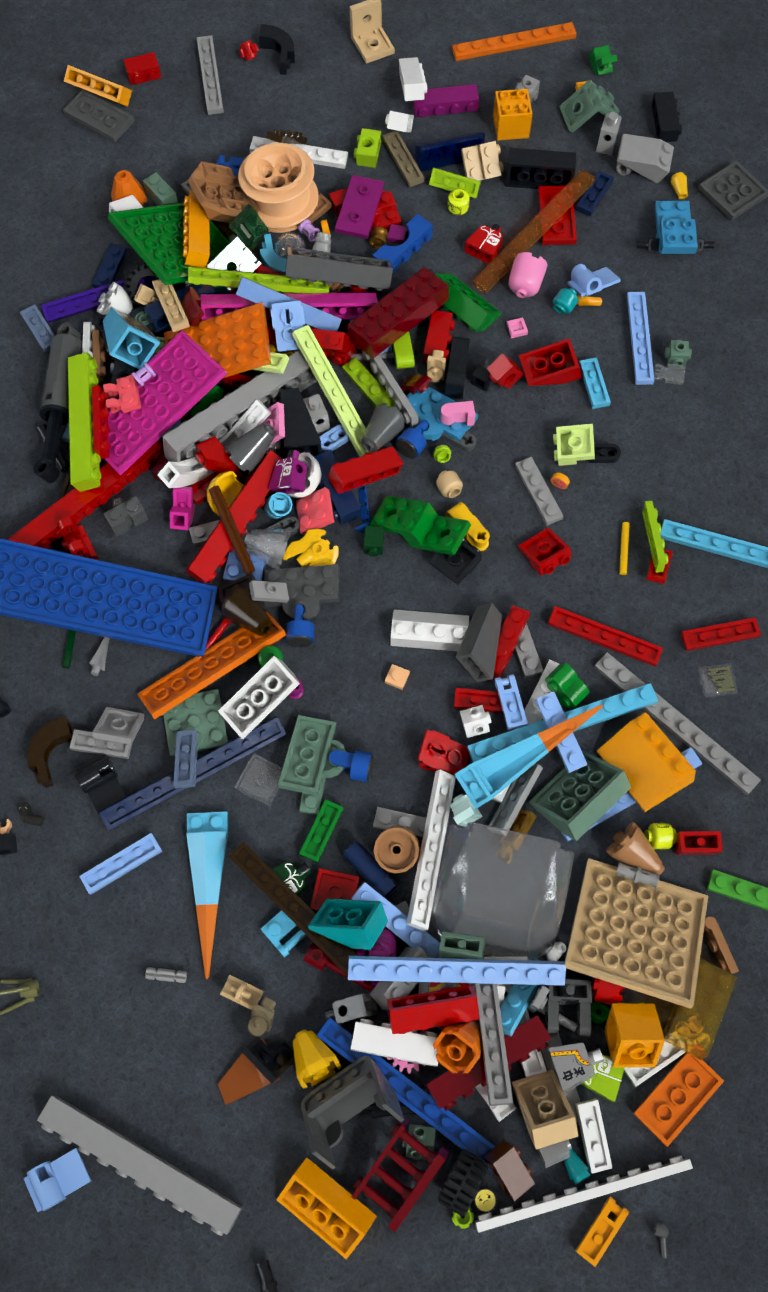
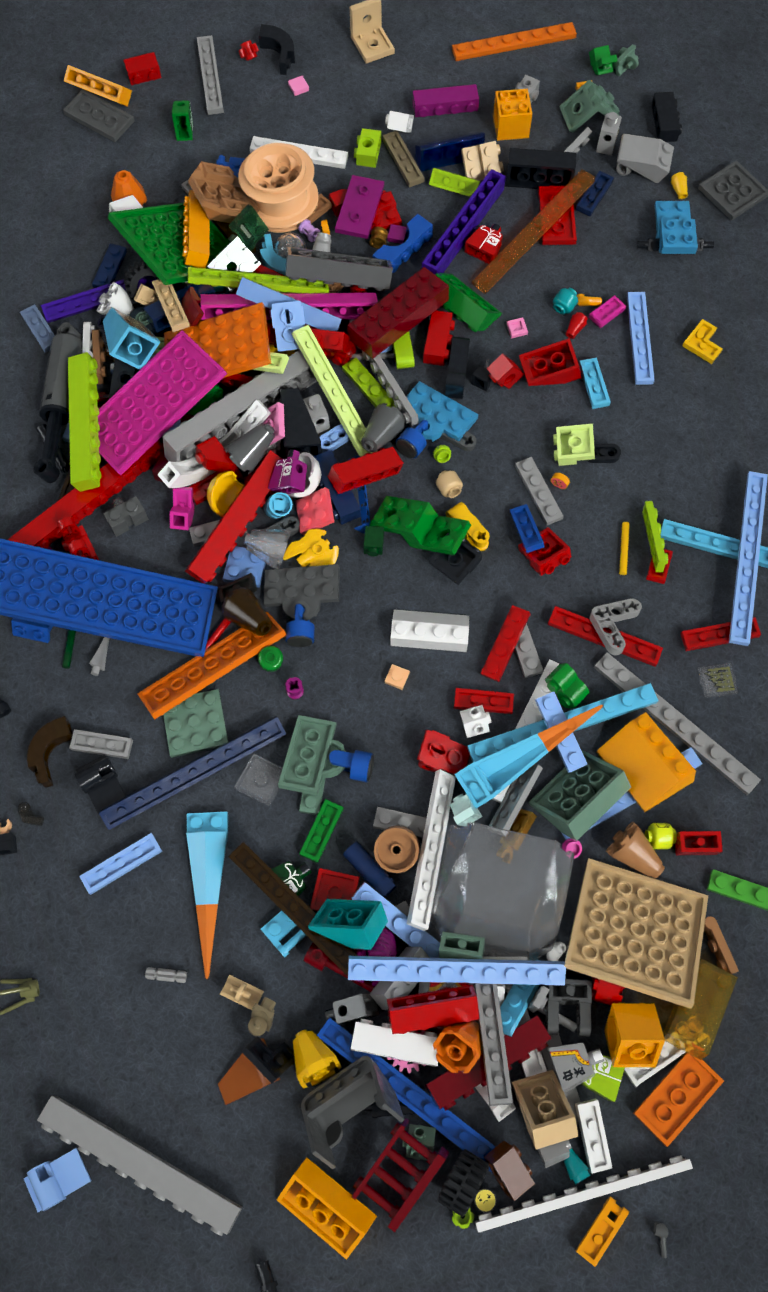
red plate [92,385,111,459] -> none
light grey plate [93,707,144,745] -> none
coral plate [103,375,141,414] -> none
lavender bush [132,362,156,387] -> none
sand green brick [143,172,178,206] -> none
sand blue plate [174,730,198,789] -> none
reddish brown axle [209,485,255,575] -> none
white slope [218,656,300,739] -> none
light grey plate [249,580,289,603] -> none
dark brown plate [266,129,307,144] -> none
white brick [399,57,427,101] -> none
dark red slope [399,375,432,395] -> none
tan hips [427,350,446,382] -> none
bright pink leg [440,401,476,426] -> none
neon yellow head [448,189,470,215] -> none
dark grey slope [456,603,502,682] -> none
light blue plate [494,674,528,730] -> none
bright pink cylinder [508,252,548,298] -> none
light blue piece [568,264,620,297] -> none
green tile [591,1001,610,1024] -> none
light grey pin [616,862,660,887] -> none
clear plate [654,364,686,385] -> none
sand green brick [665,340,692,368] -> none
none -> blue bracket [11,618,54,643]
none -> green torso [172,100,193,141]
none -> bright pink tile [288,76,309,96]
none -> dark purple brick [422,169,506,275]
none -> blue plate [510,504,545,553]
none -> dark pink plate [562,838,582,859]
none -> light grey plate [564,127,592,154]
none -> red cone [565,312,588,339]
none -> dark pink plate [589,295,626,328]
none -> light grey beam [589,599,642,655]
none -> sand green hips [613,44,639,76]
none -> yellow plate [683,319,723,364]
none -> light blue plate [729,471,768,646]

